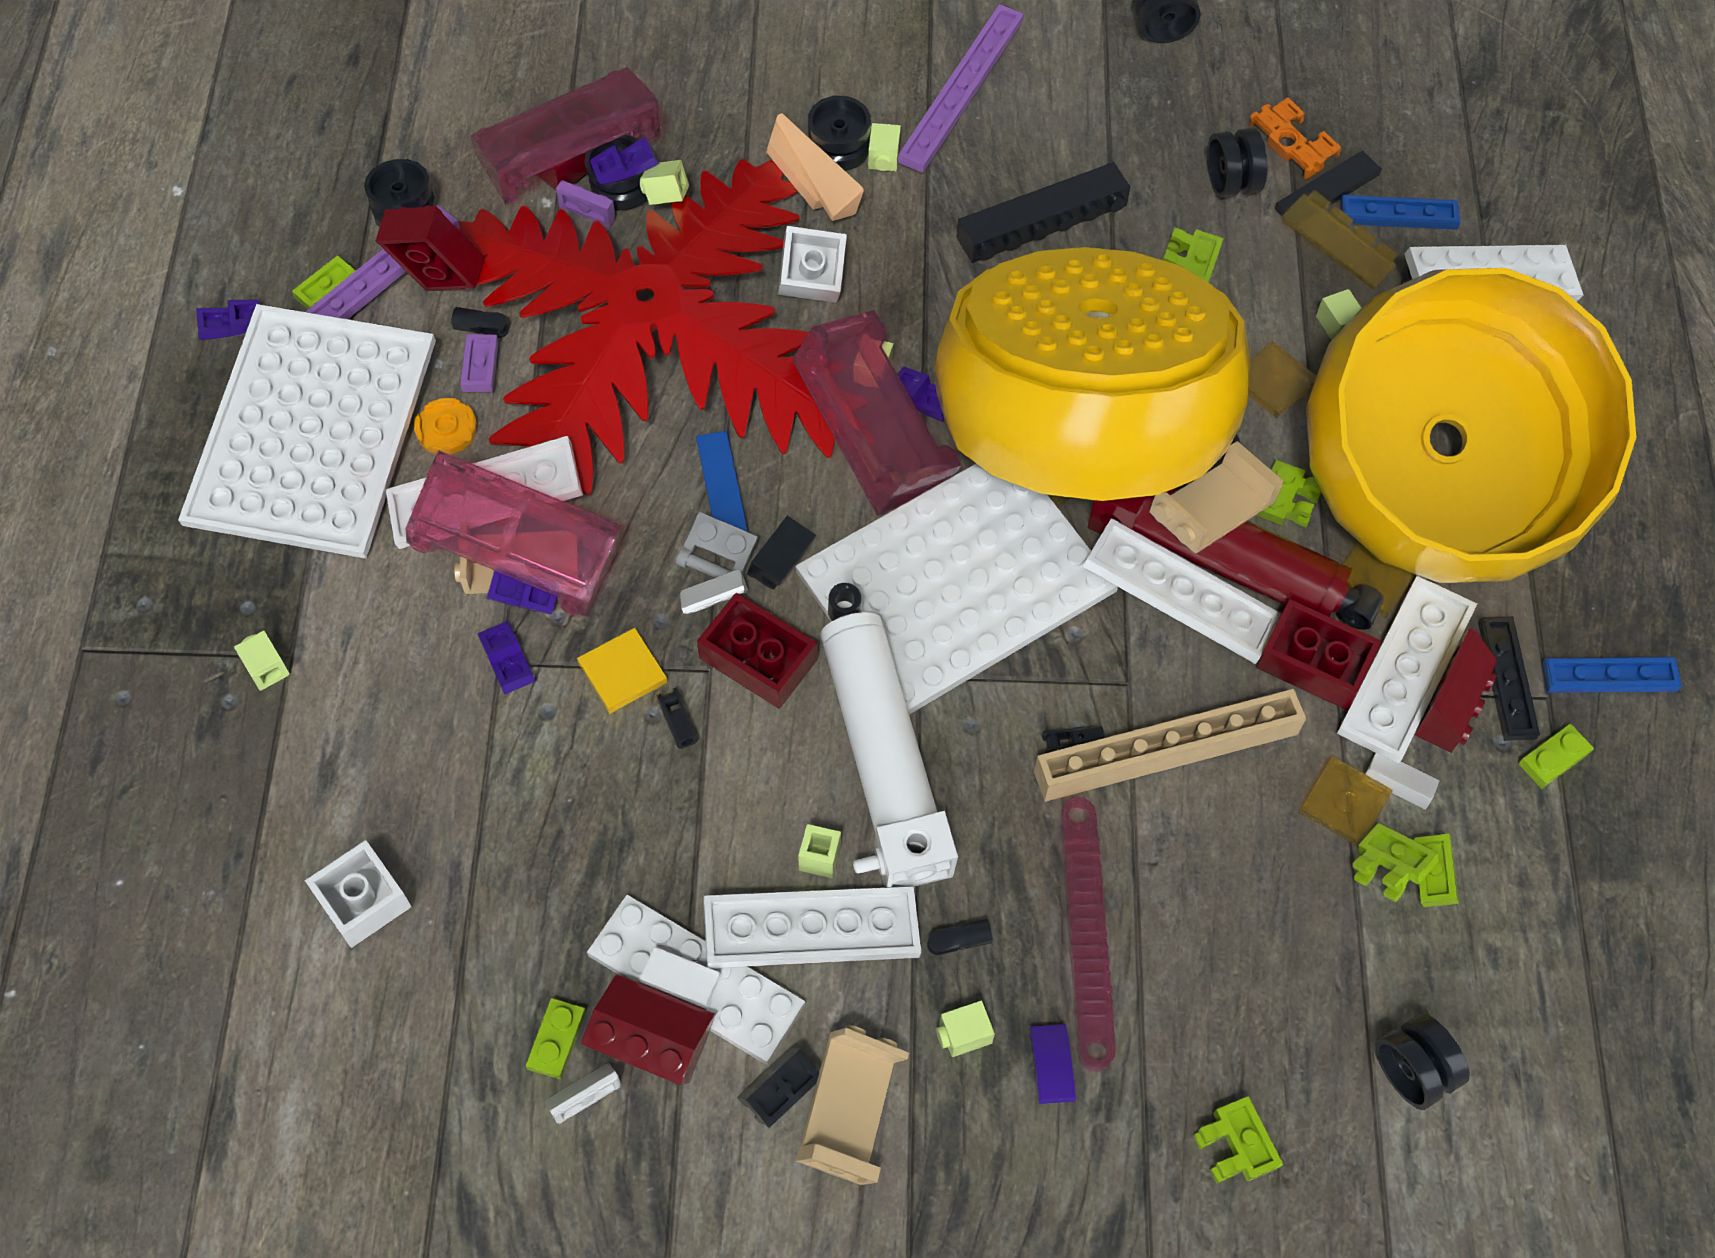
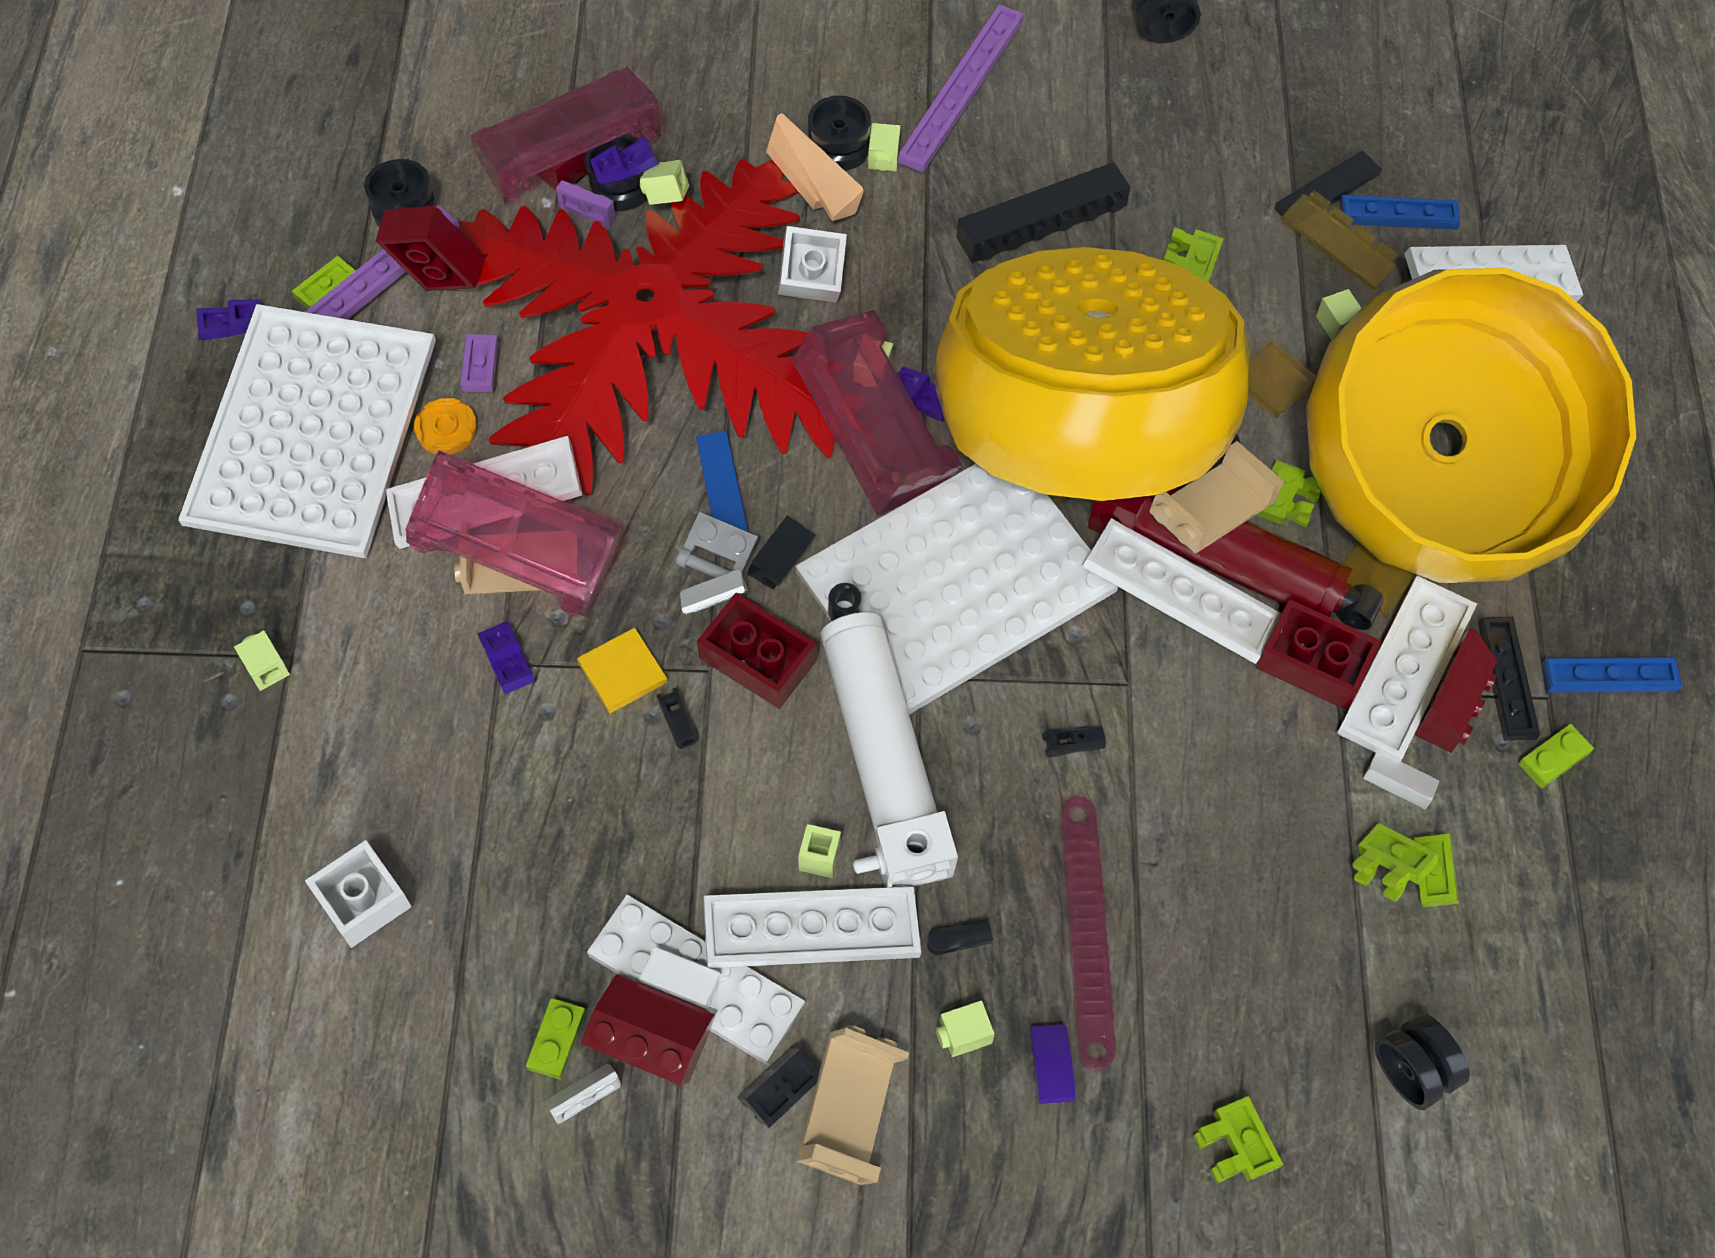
black bar [451,307,509,338] -> none
dark purple slope [486,567,560,615] -> none
tan brick [1034,689,1306,802] -> none
black wheel [1207,128,1268,198] -> none
orange piece [1249,97,1341,179] -> none
clear yellow tile [1299,756,1392,847] -> none

